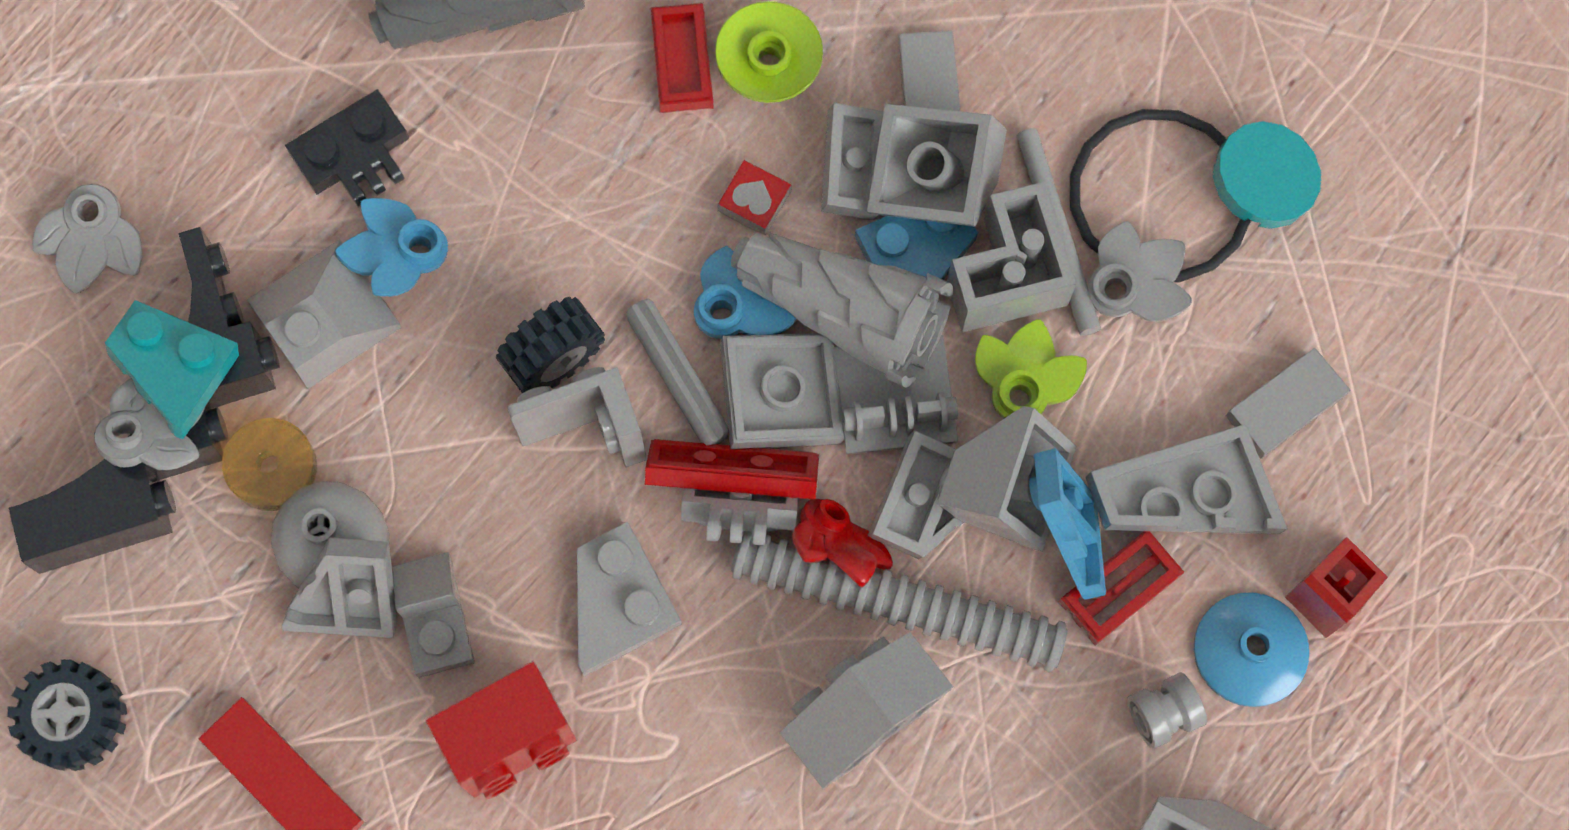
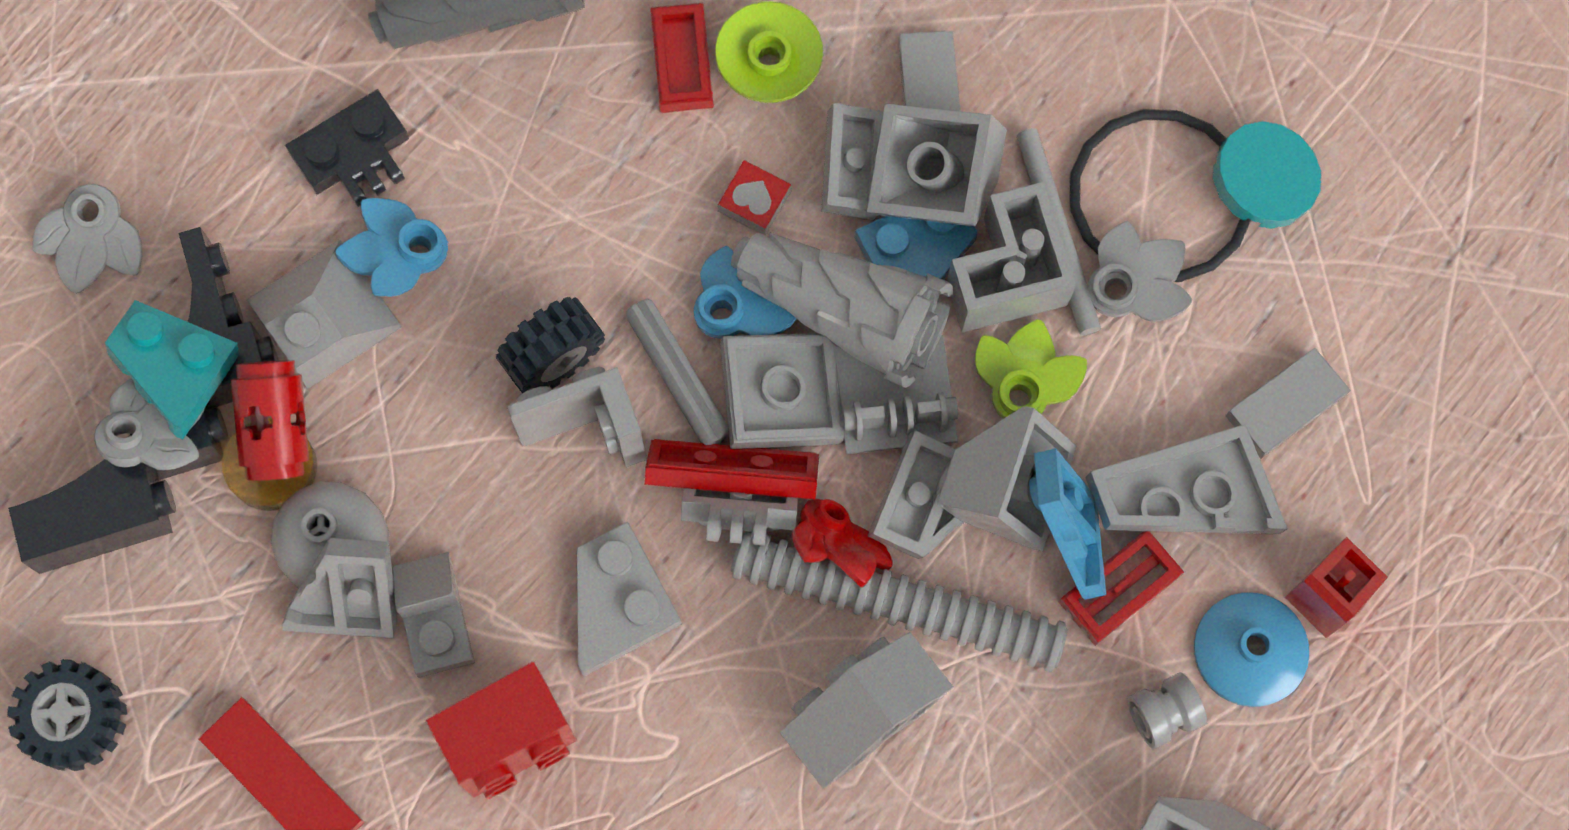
none -> red piece [231,360,309,481]

